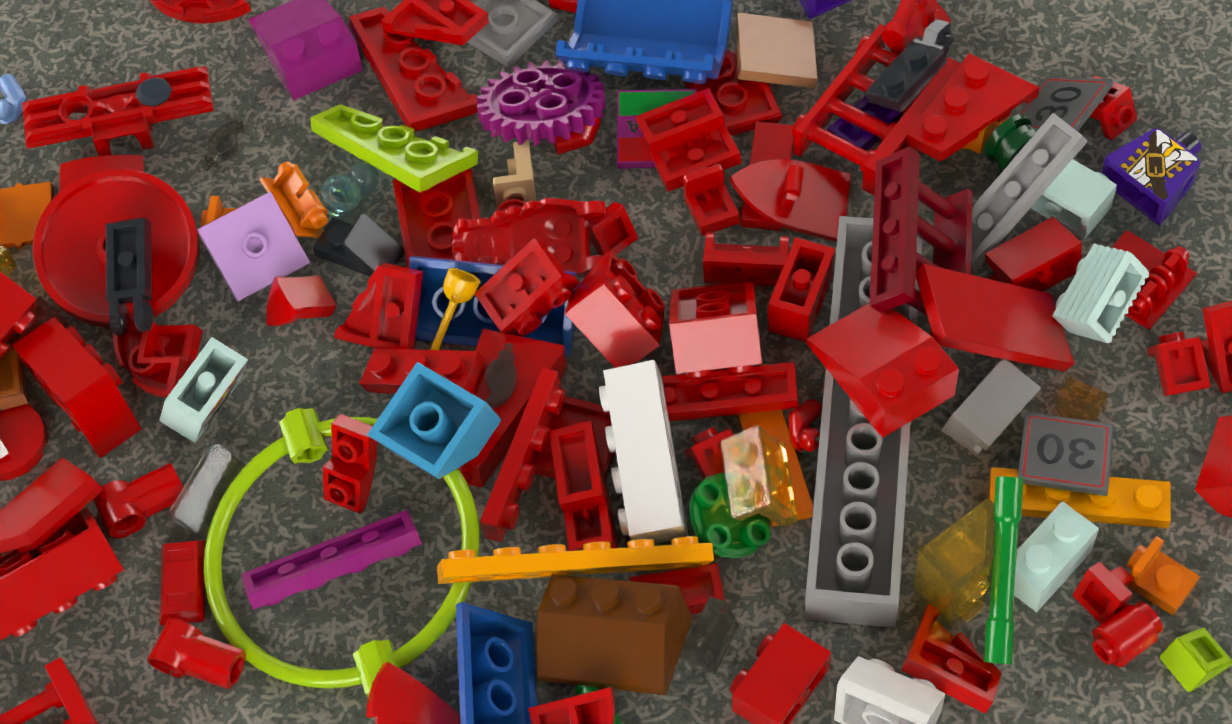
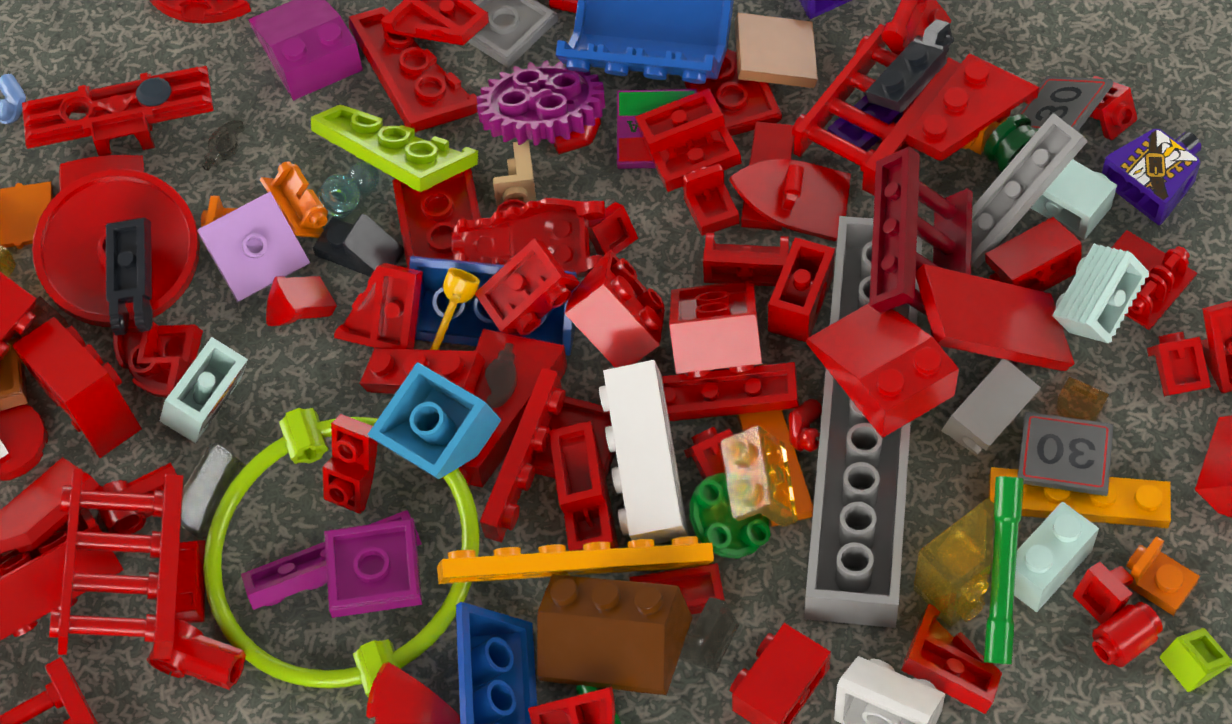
none -> red fence [49,468,184,660]
none -> magenta tile [324,518,422,618]

